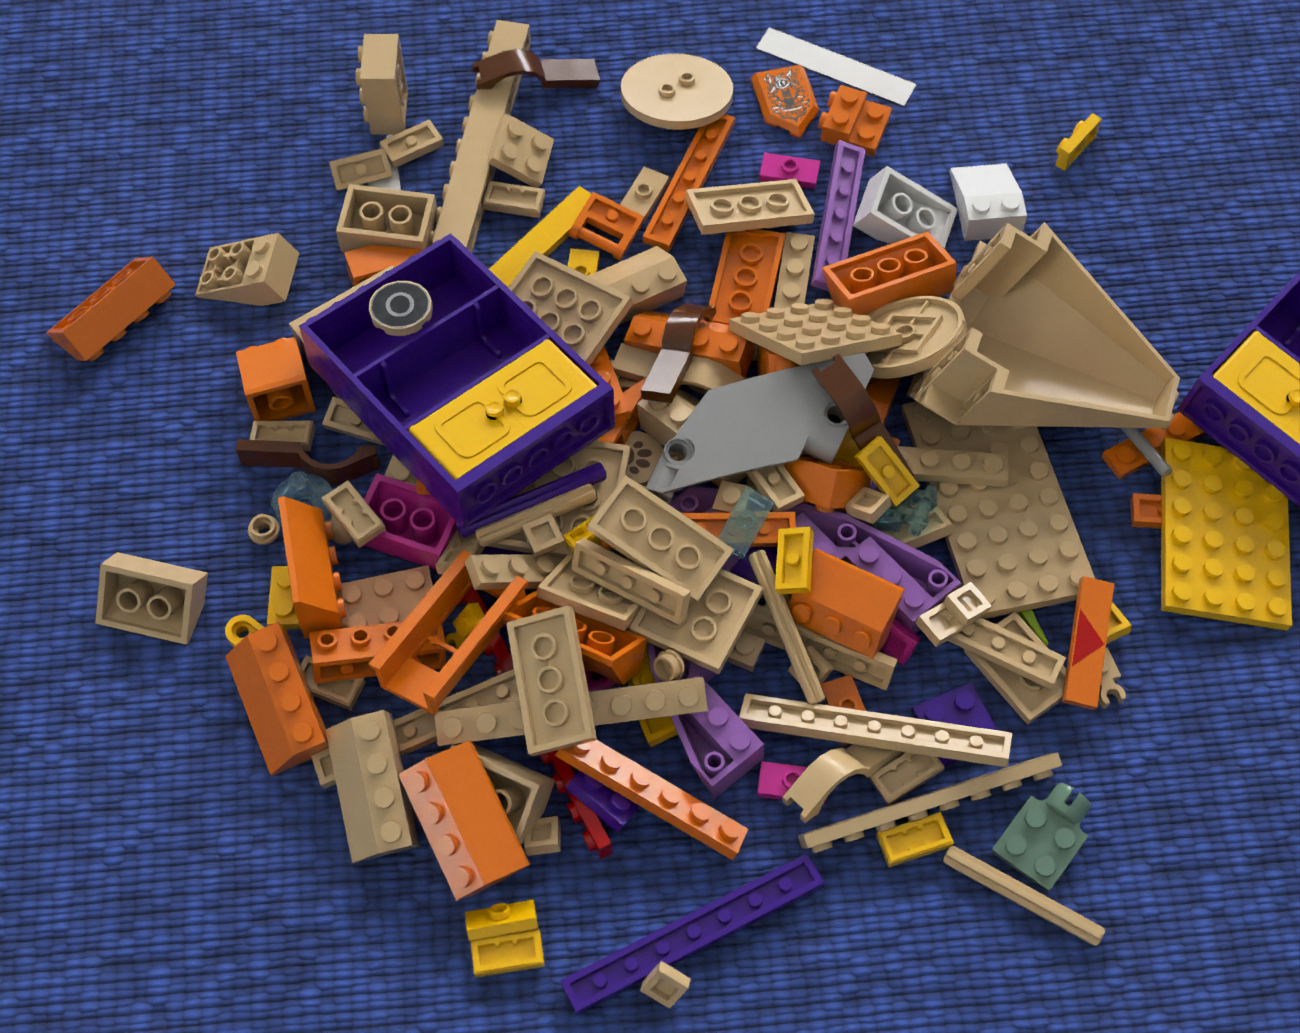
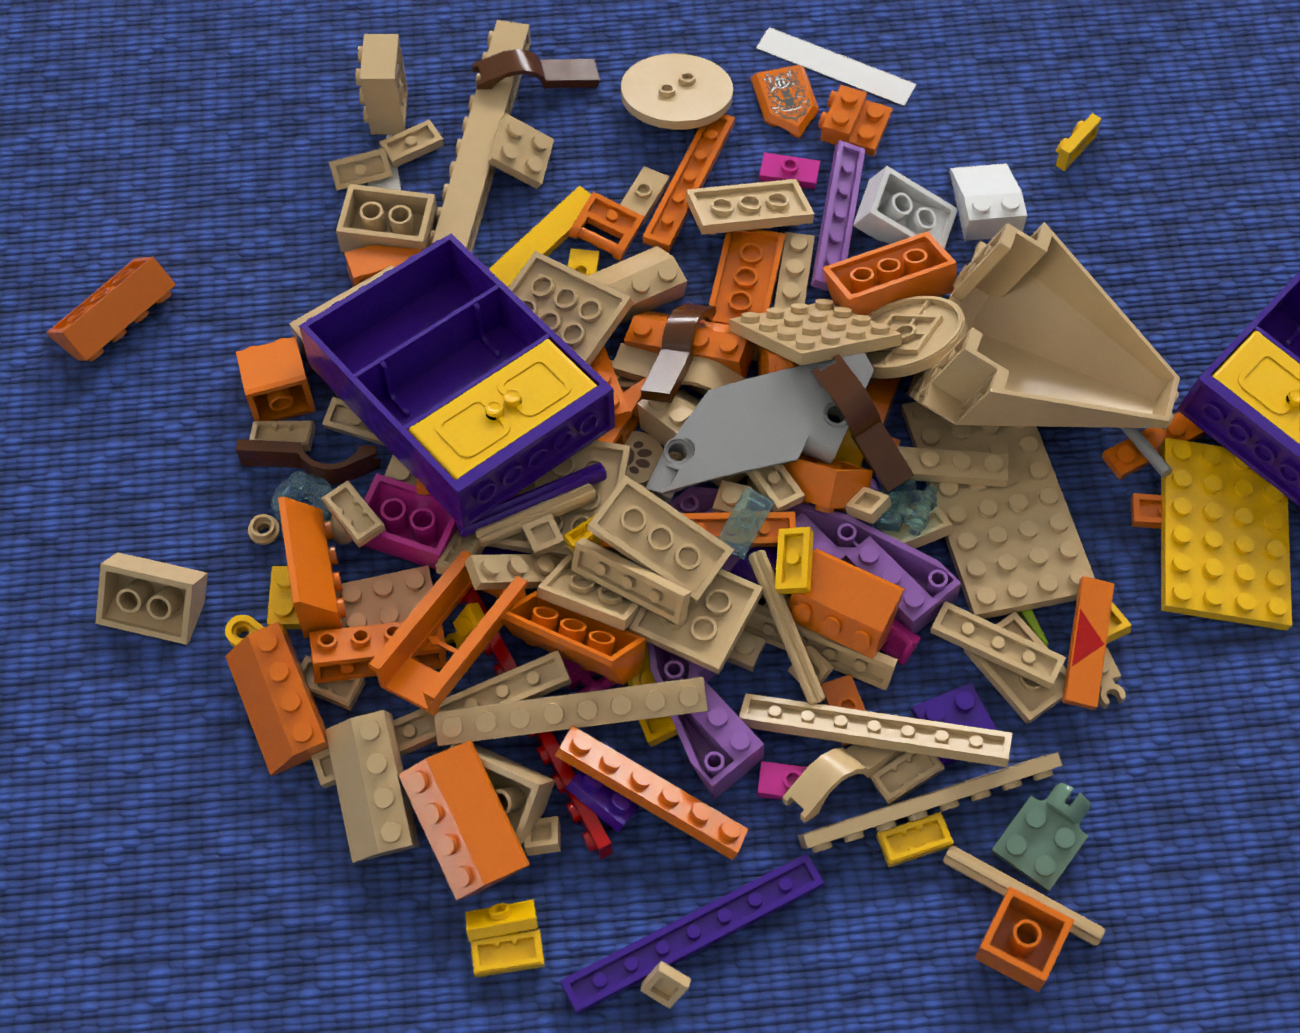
tan slope [195,233,299,306] -> none
tile [369,281,433,336] -> none
tan plate [482,181,546,218] -> none
tan plate [506,605,597,756] -> none
tan plate [653,649,685,682] -> none
yellow plate [854,436,920,506] -> none
tan slope [915,582,992,647] -> none
none -> orange brick [974,886,1074,992]

